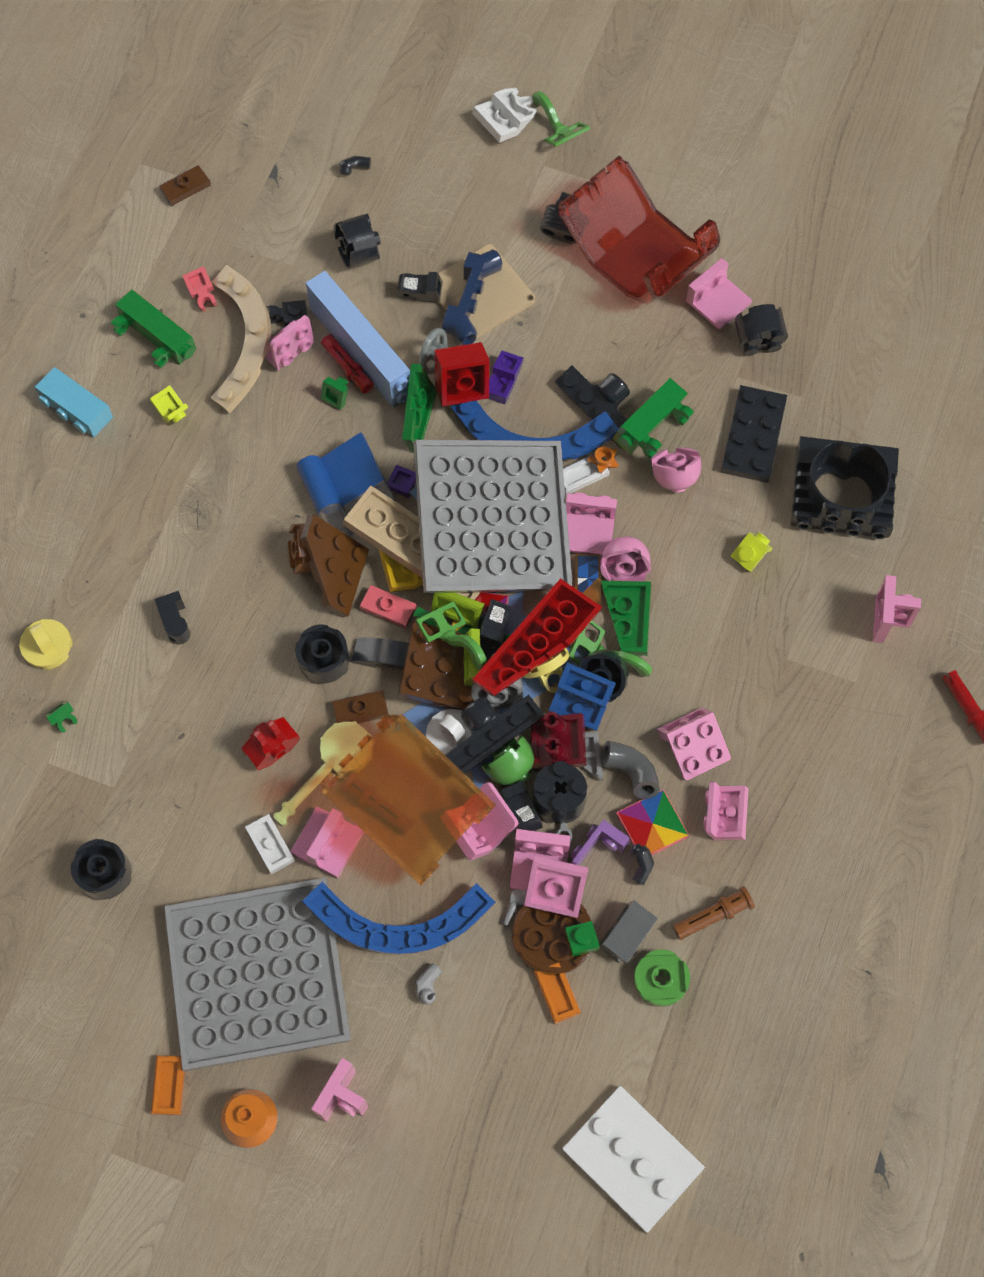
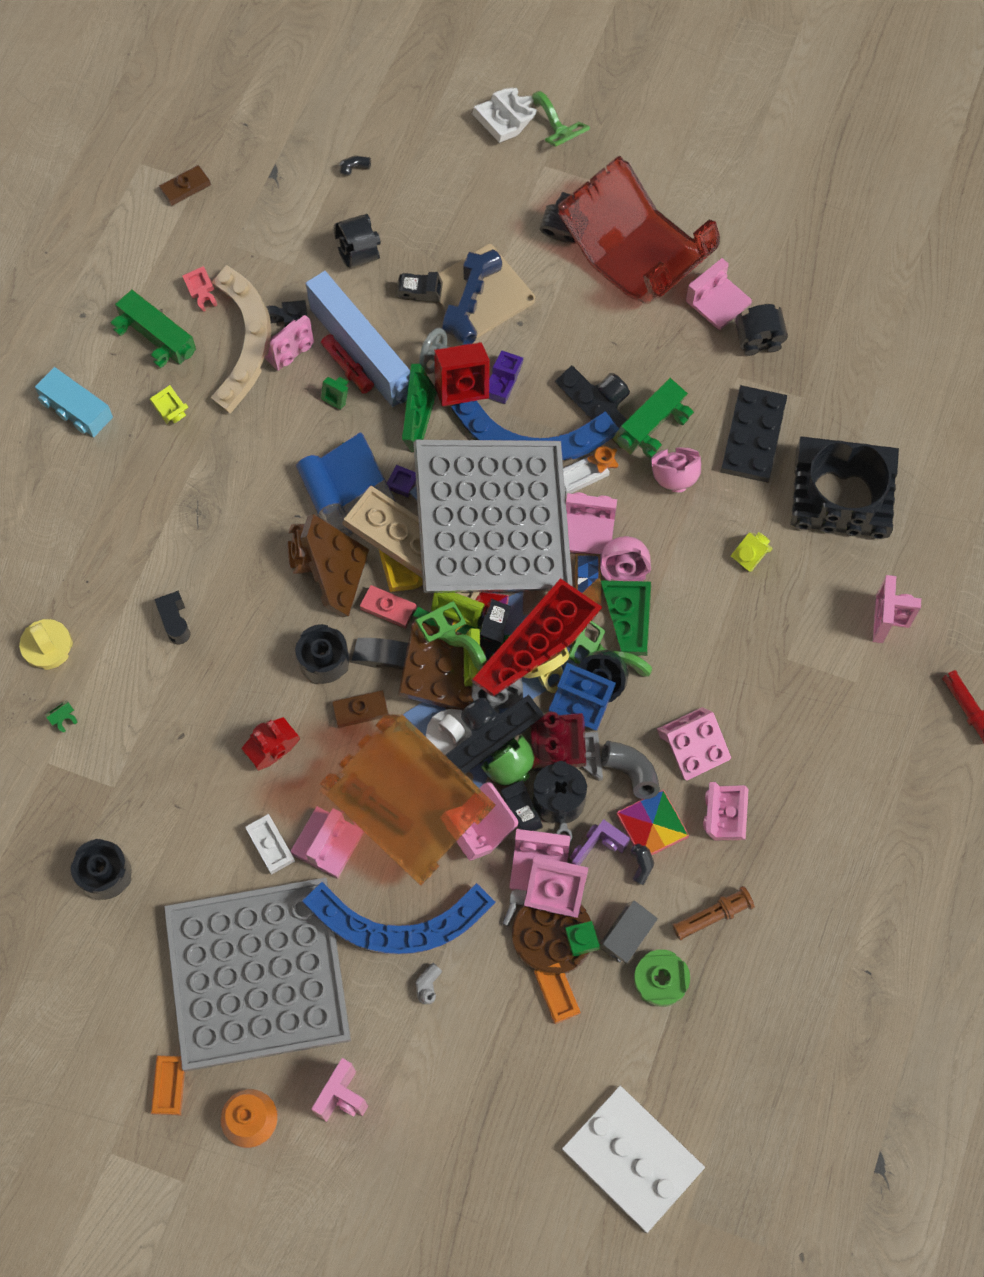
yellowish green piece [274,721,373,826] -> none

